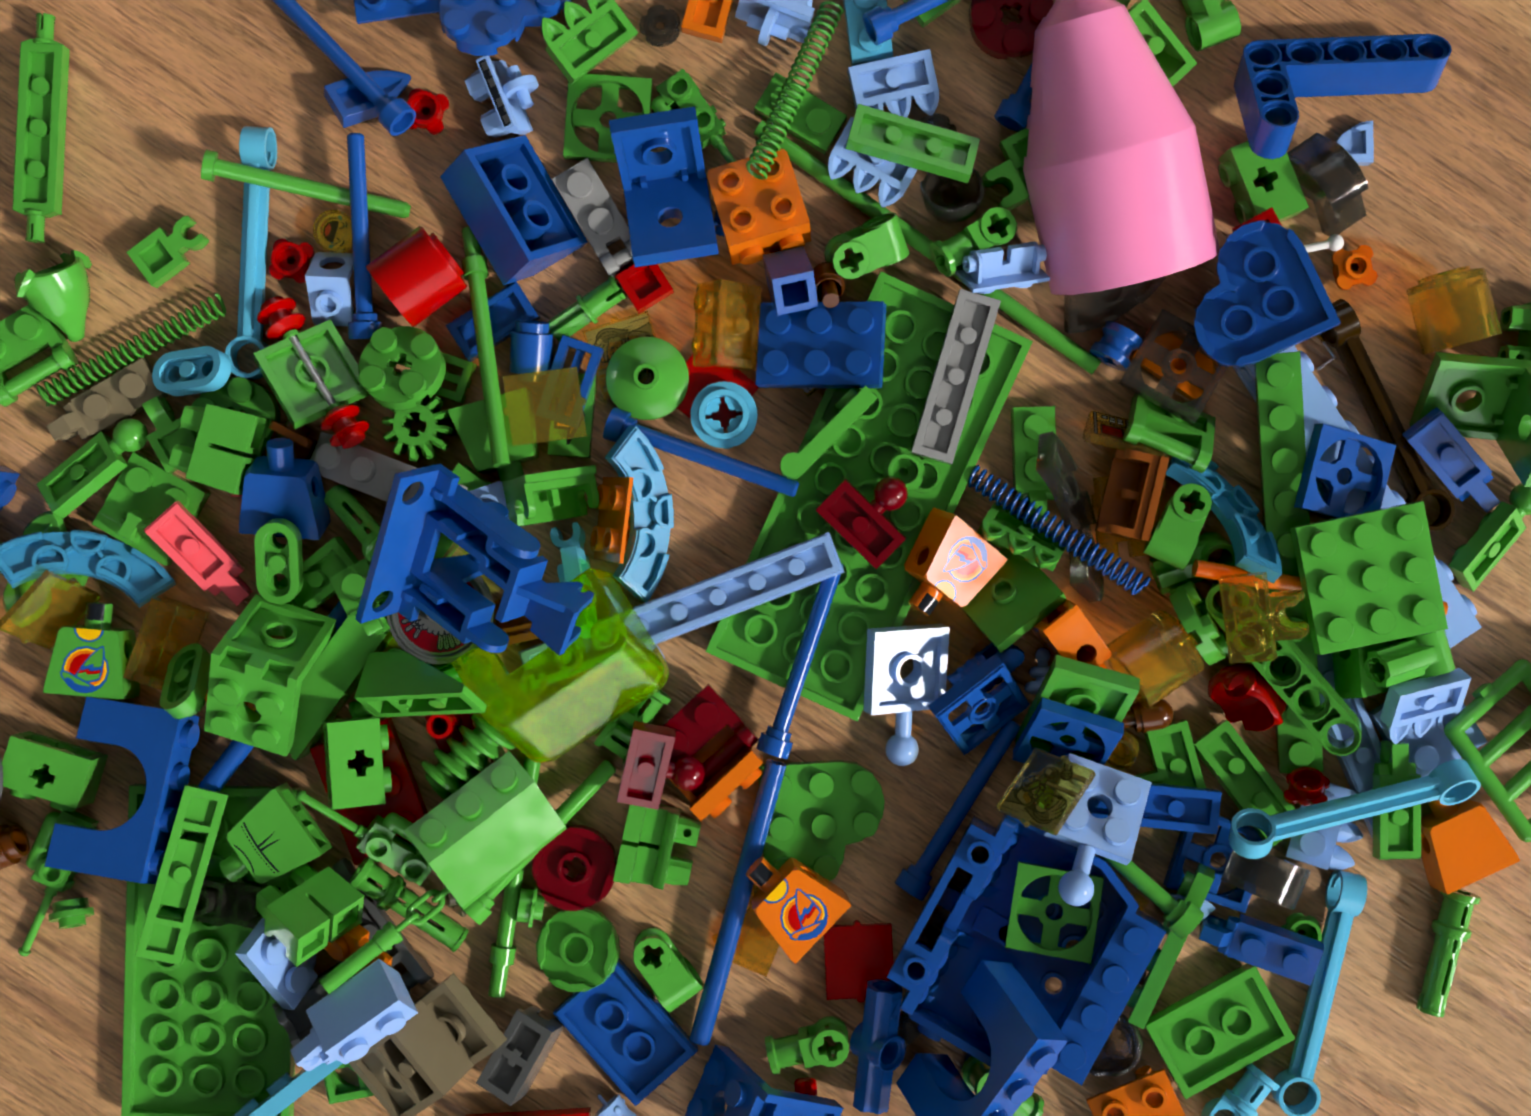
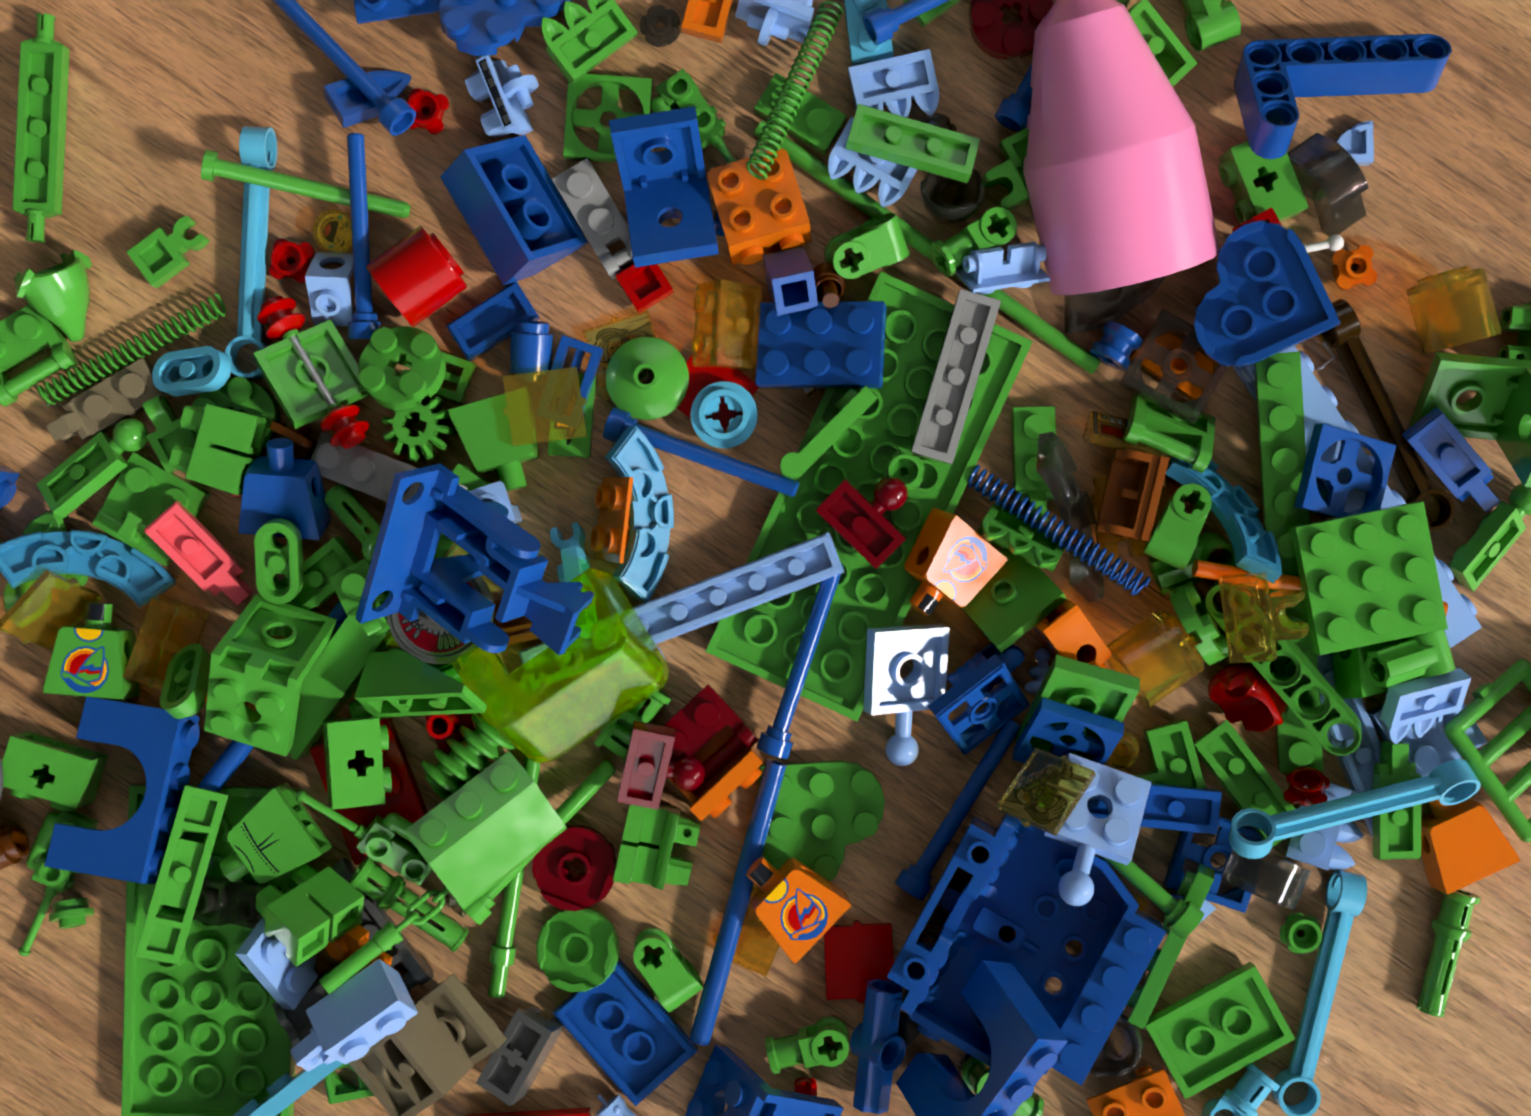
bright green bar [461,227,510,468] -> none
bright green hinge [502,465,599,526] -> none
bright green plate [516,886,545,927] -> none
bright green axle [548,275,627,342] -> none
bright green piece [1005,861,1104,964] -> none
reddish brown cylinder [1122,698,1174,734] -> none
blue hinge [1199,914,1324,986] -> none

